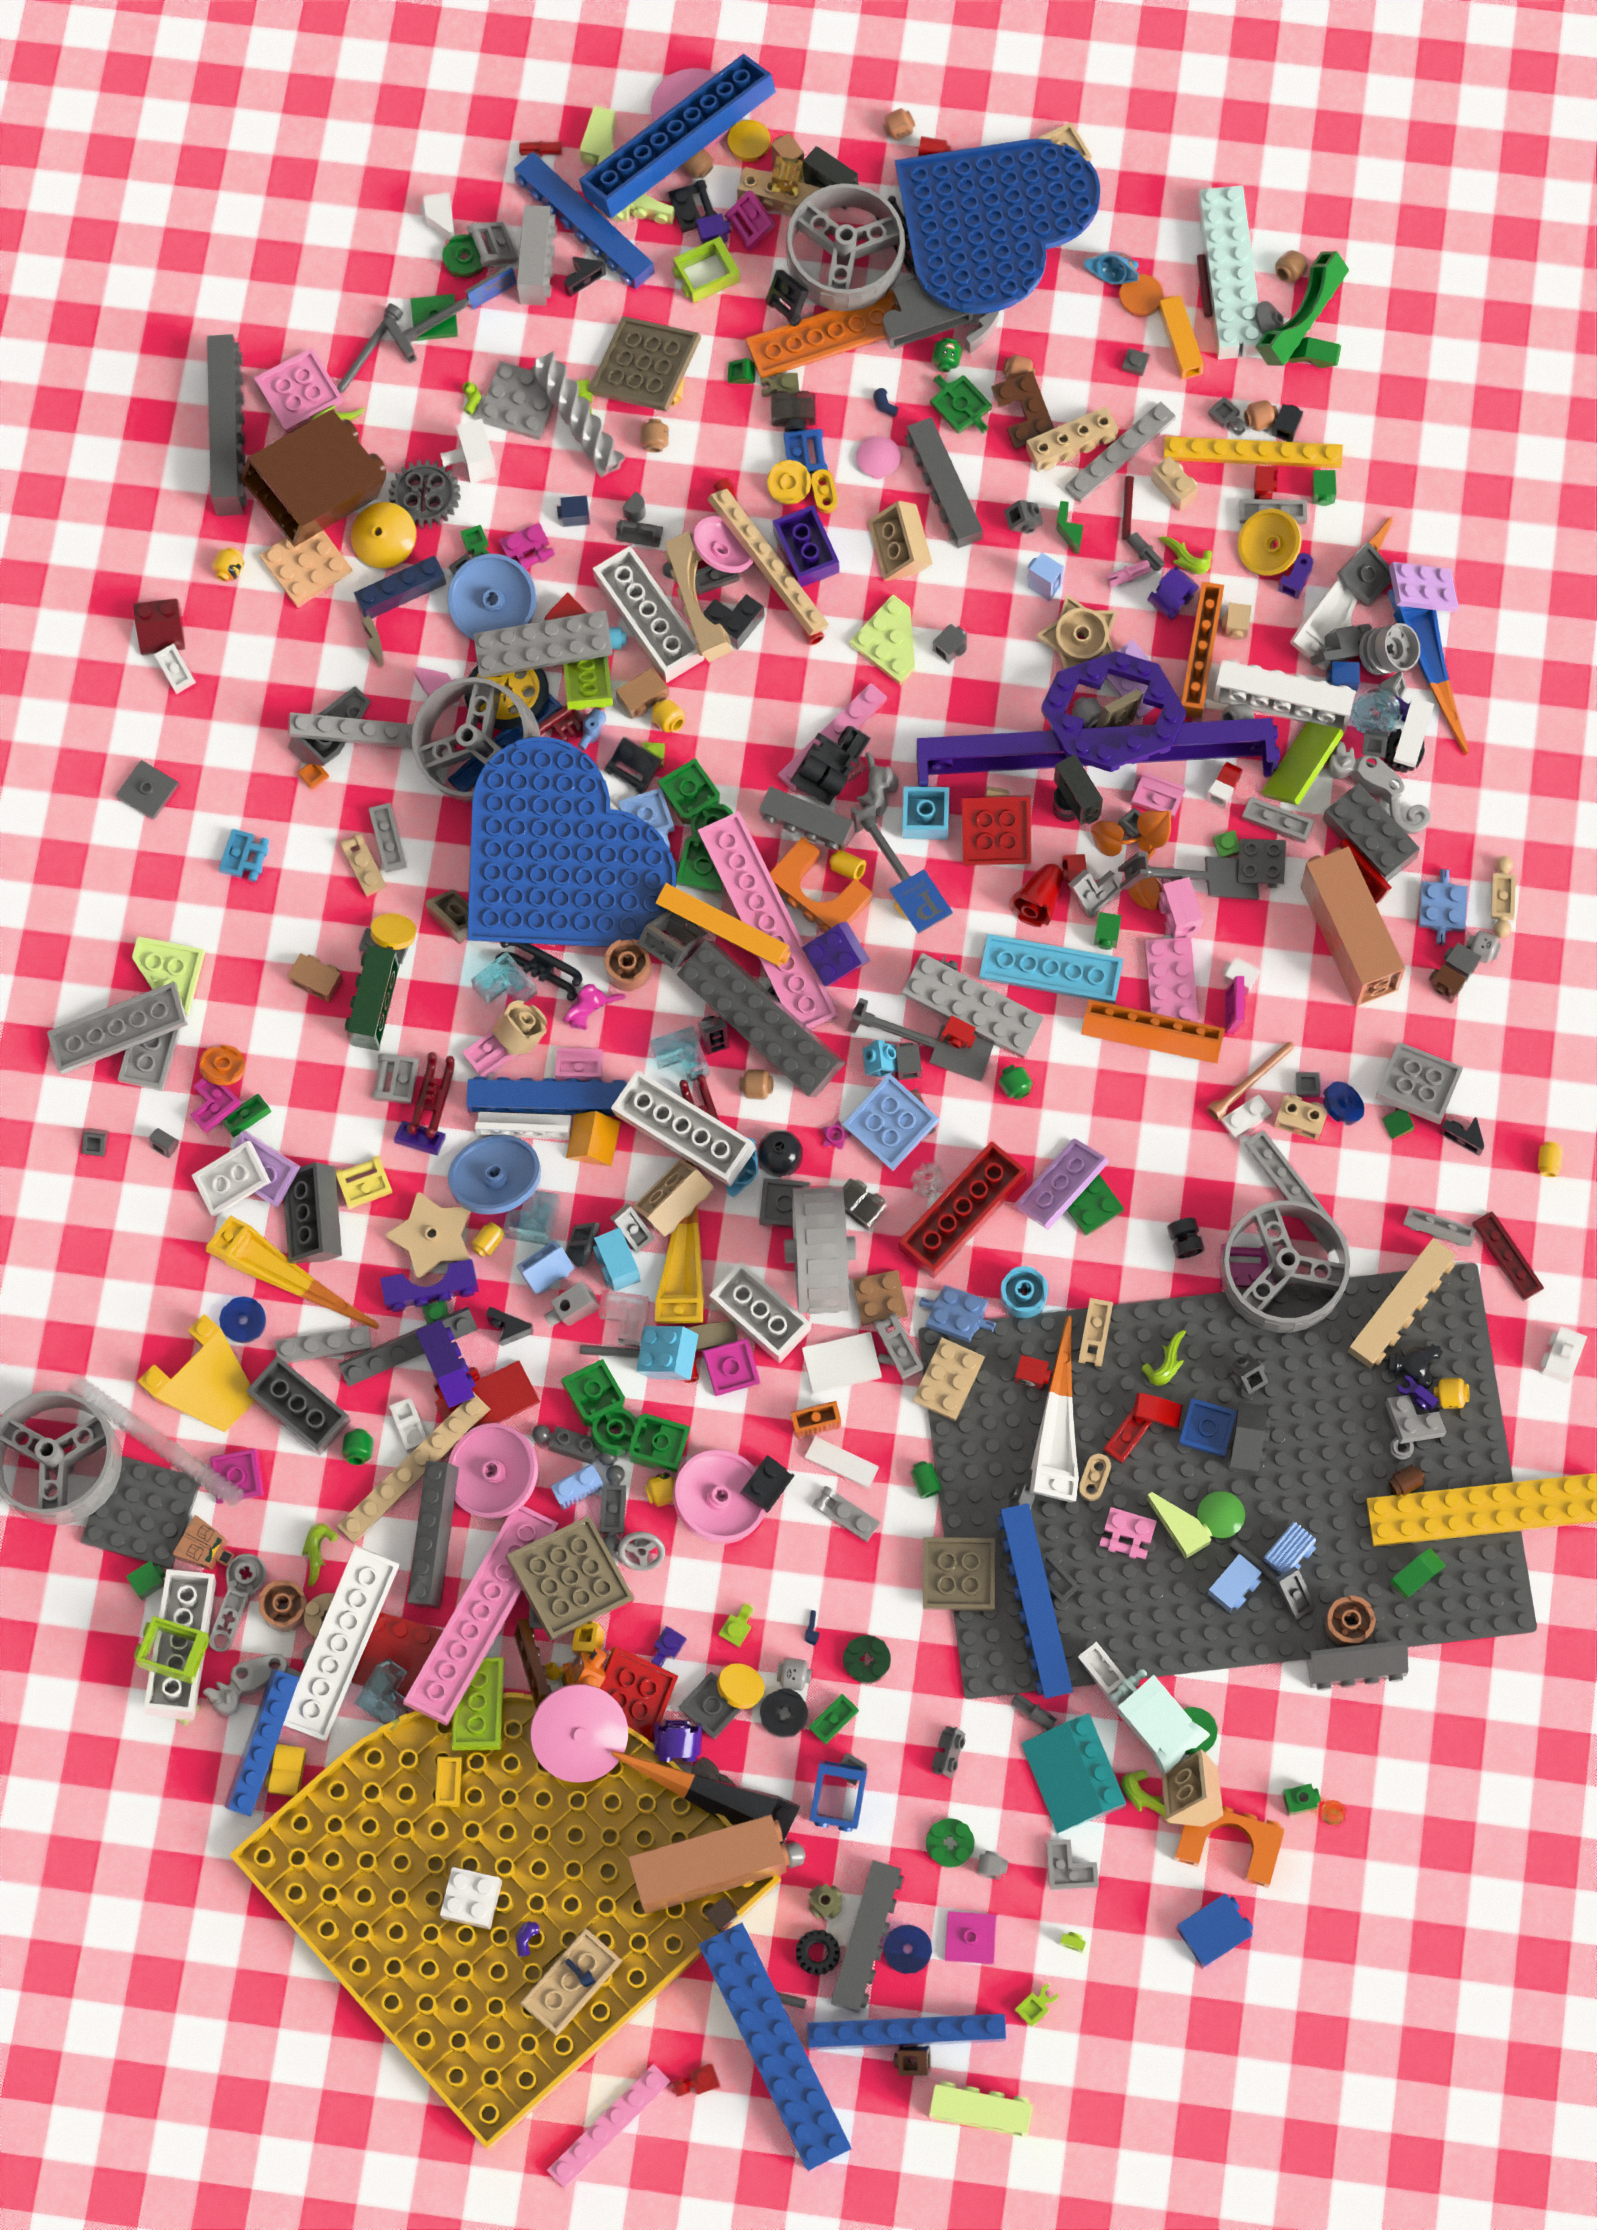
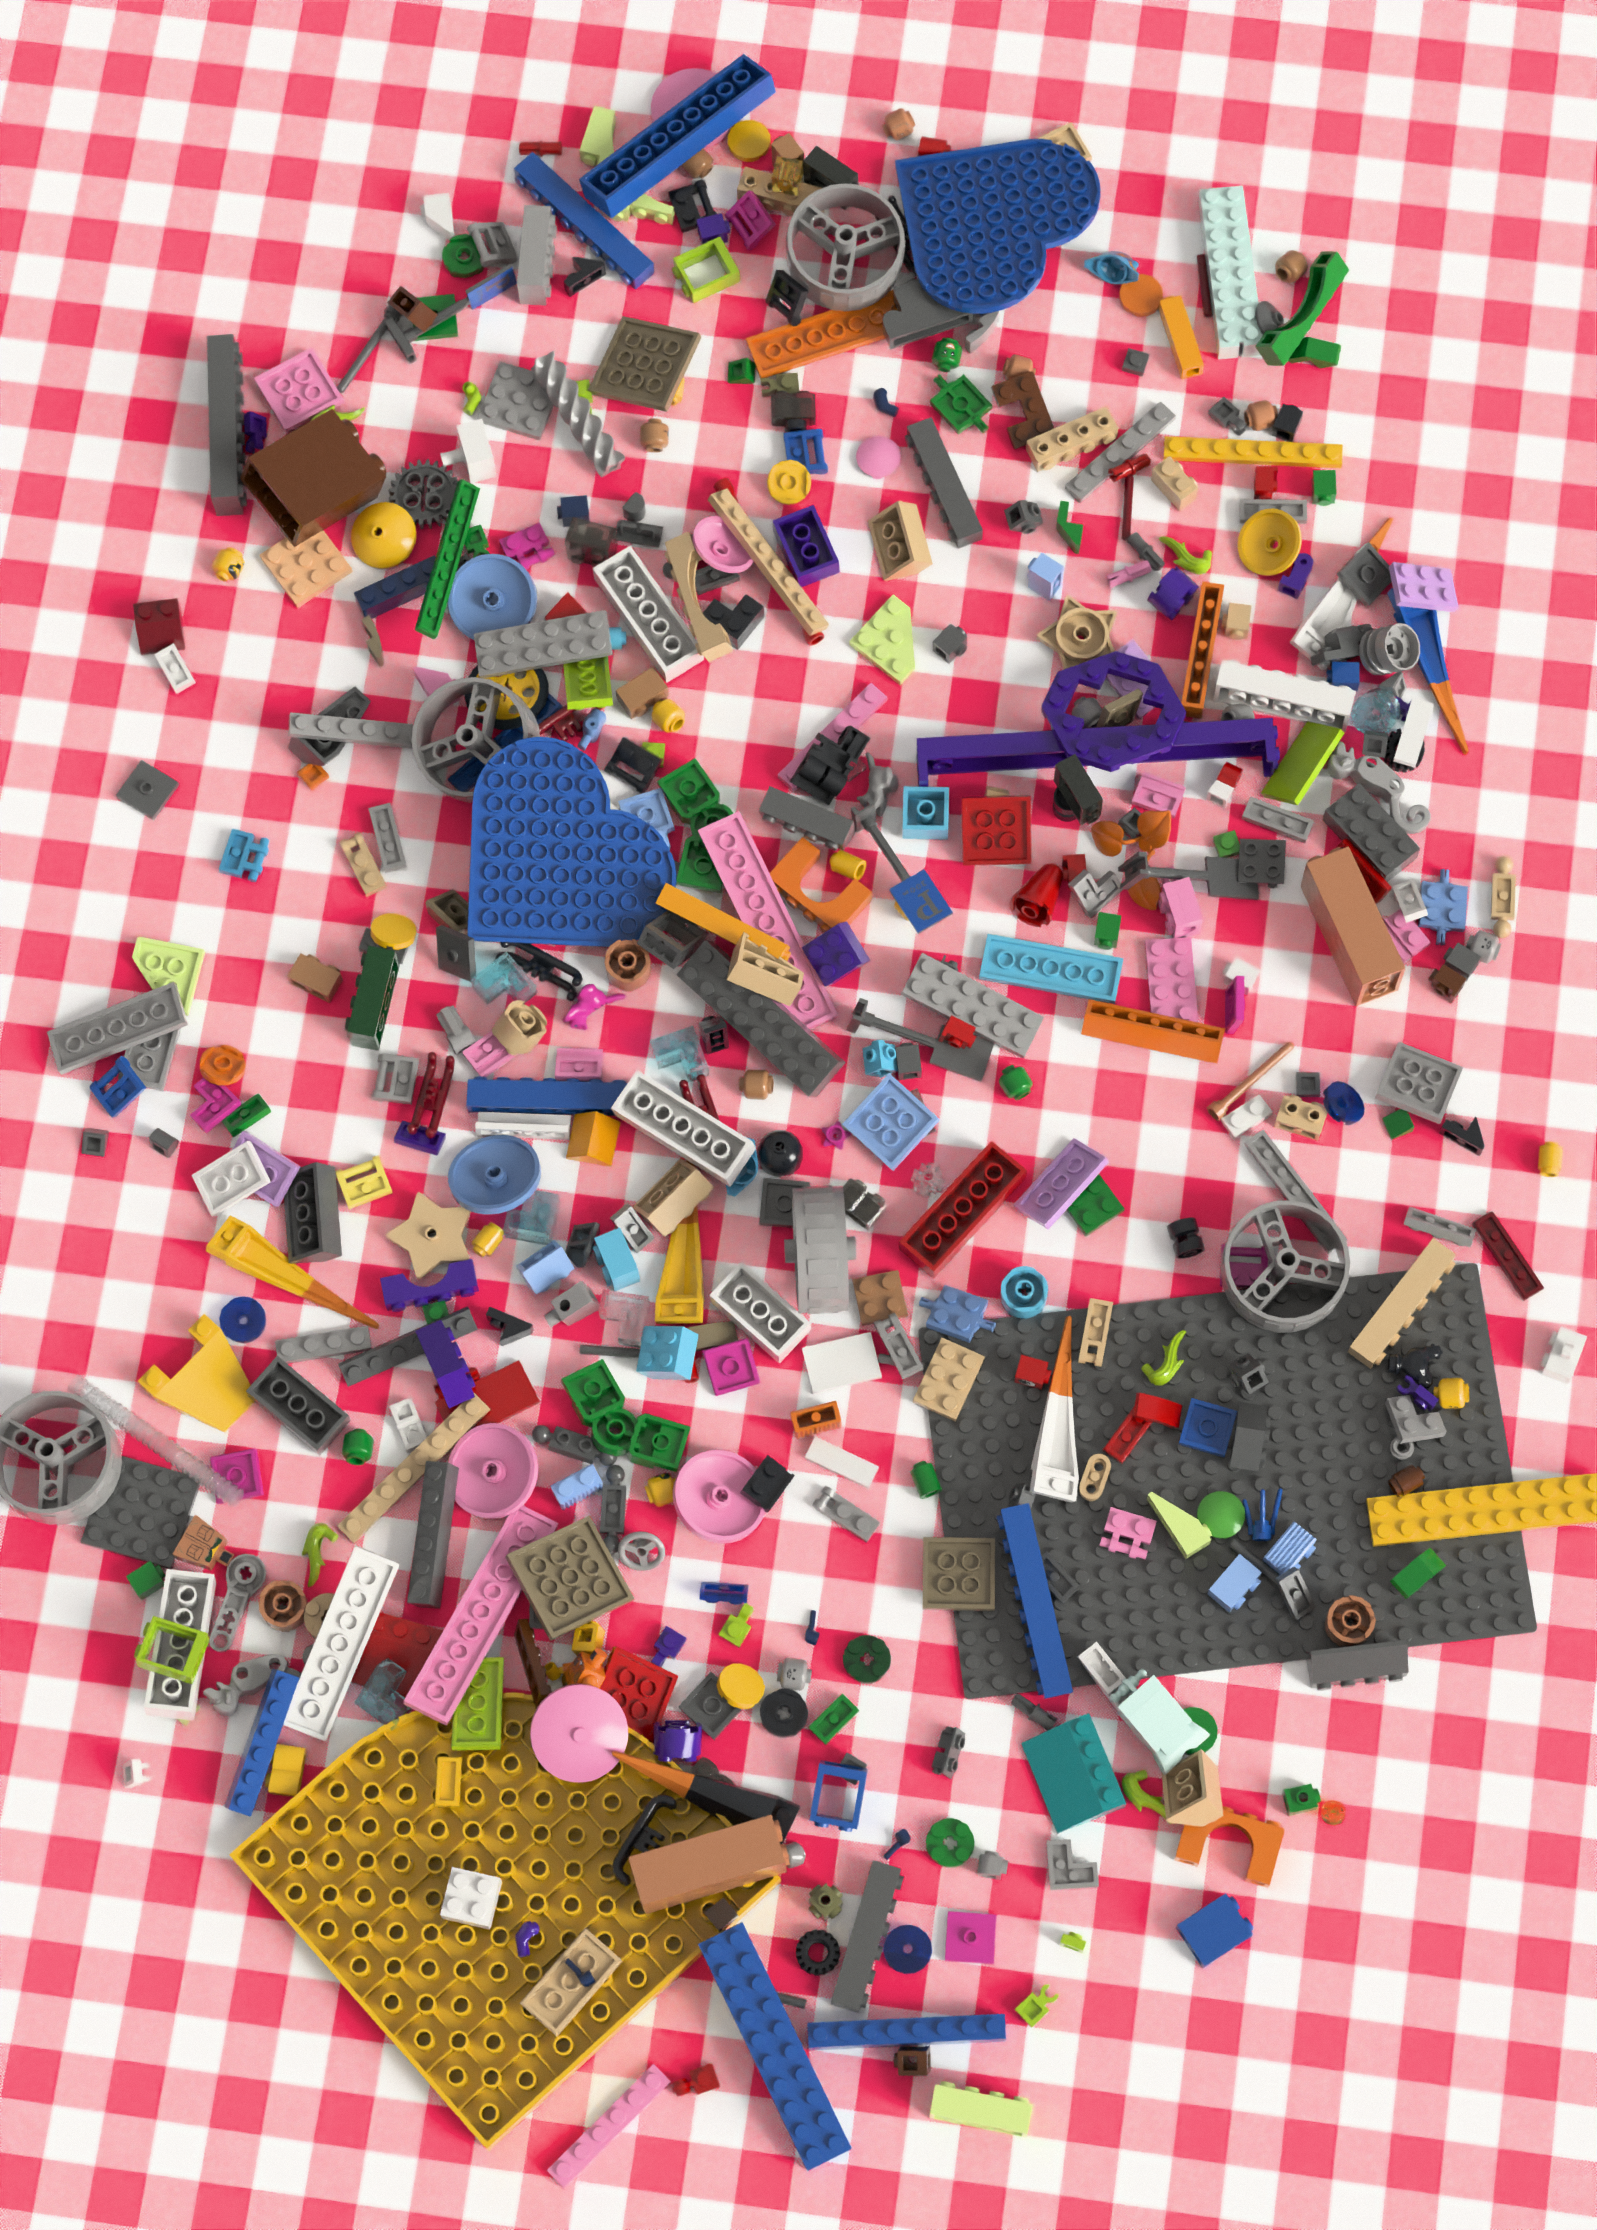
yellow plate [811,469,838,513] -> none
none -> blue plate [89,1056,147,1118]
none -> white tile [123,1759,151,1788]
none -> dark purple plate [244,411,267,454]
none -> reddish brown brick [387,285,437,332]
none -> green tile [414,479,480,640]
none -> dark grey plate [436,925,476,982]
none -> light grey piece [436,1005,476,1054]
none -> clear smoke brick [565,517,618,567]
none -> black piece [612,1795,677,1886]
none -> clear blue plate [699,1582,749,1605]
none -> tan wedge [727,932,804,1006]
none -> dark blue hand [884,1829,911,1860]
none -> red axle [1108,454,1151,482]
none -> blue plant [1242,1488,1283,1541]
none -> bright pink plate [1384,909,1431,964]
none -> white plate [1392,879,1428,923]

